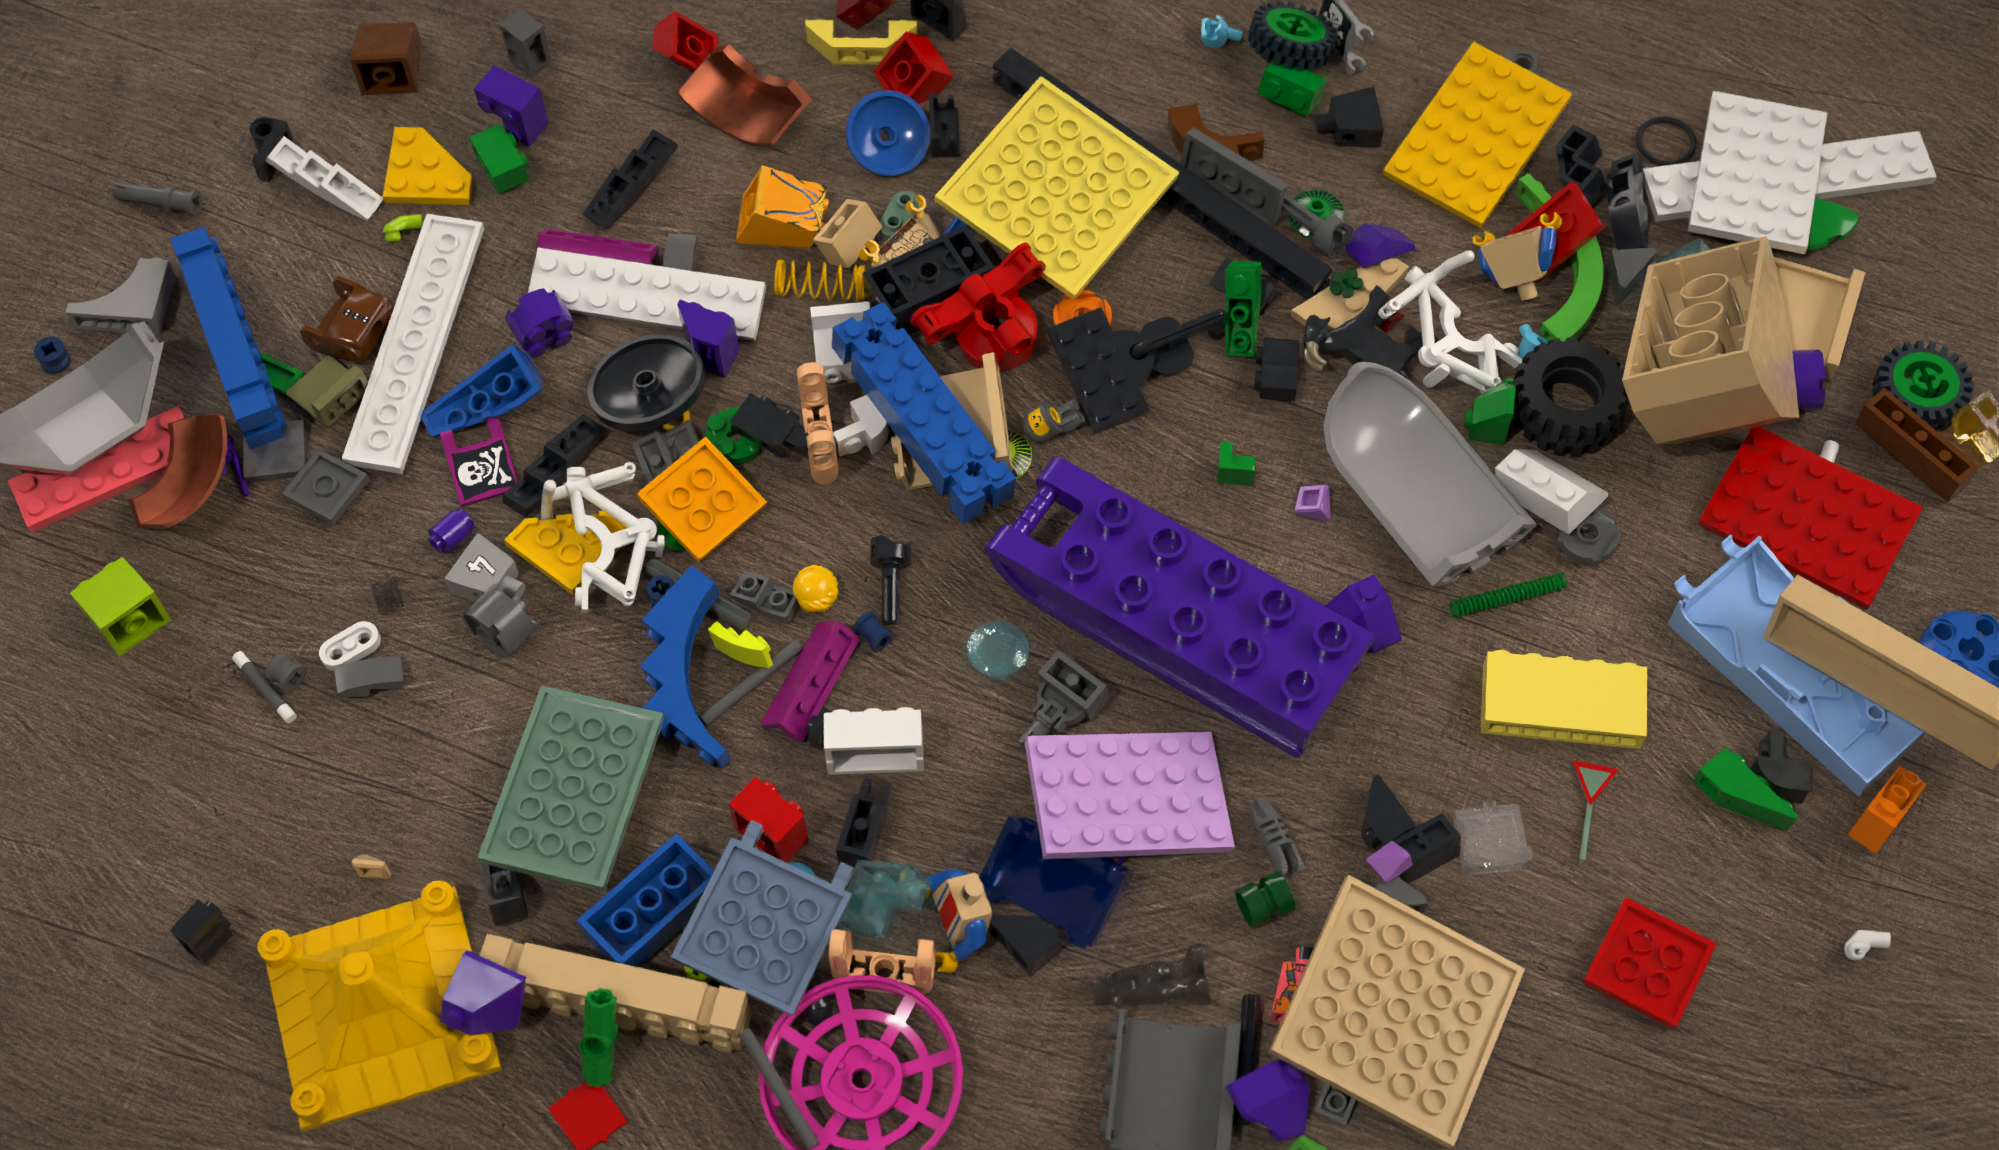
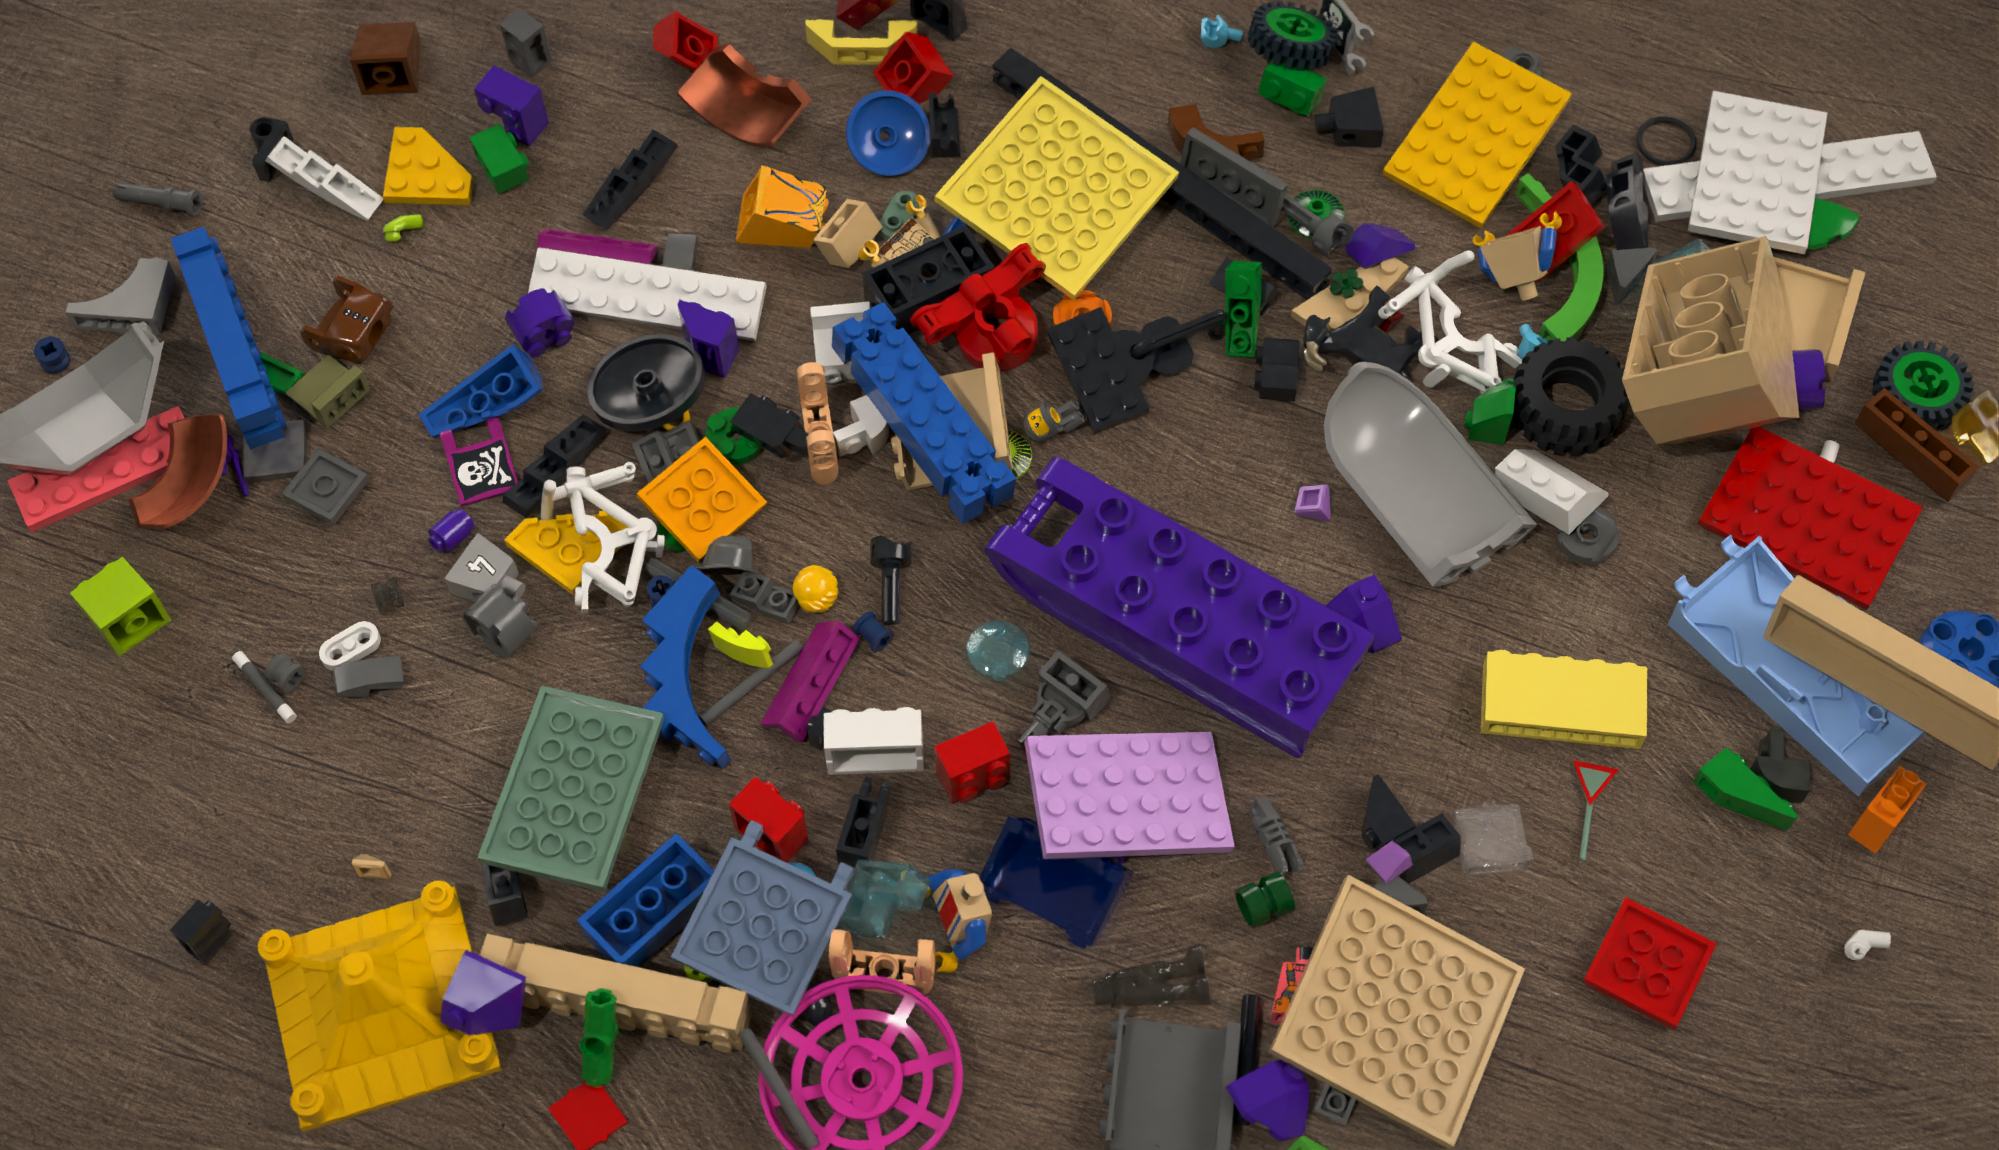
white plate [342,214,484,474] -> none
yellow piece [774,259,866,303] -> none
black slope [988,914,1062,976] -> none
green panel [1217,441,1255,486] -> none
green piece [1449,571,1567,619] -> none
none -> dark grey piece [685,536,760,572]
none -> red brick [934,721,1010,804]

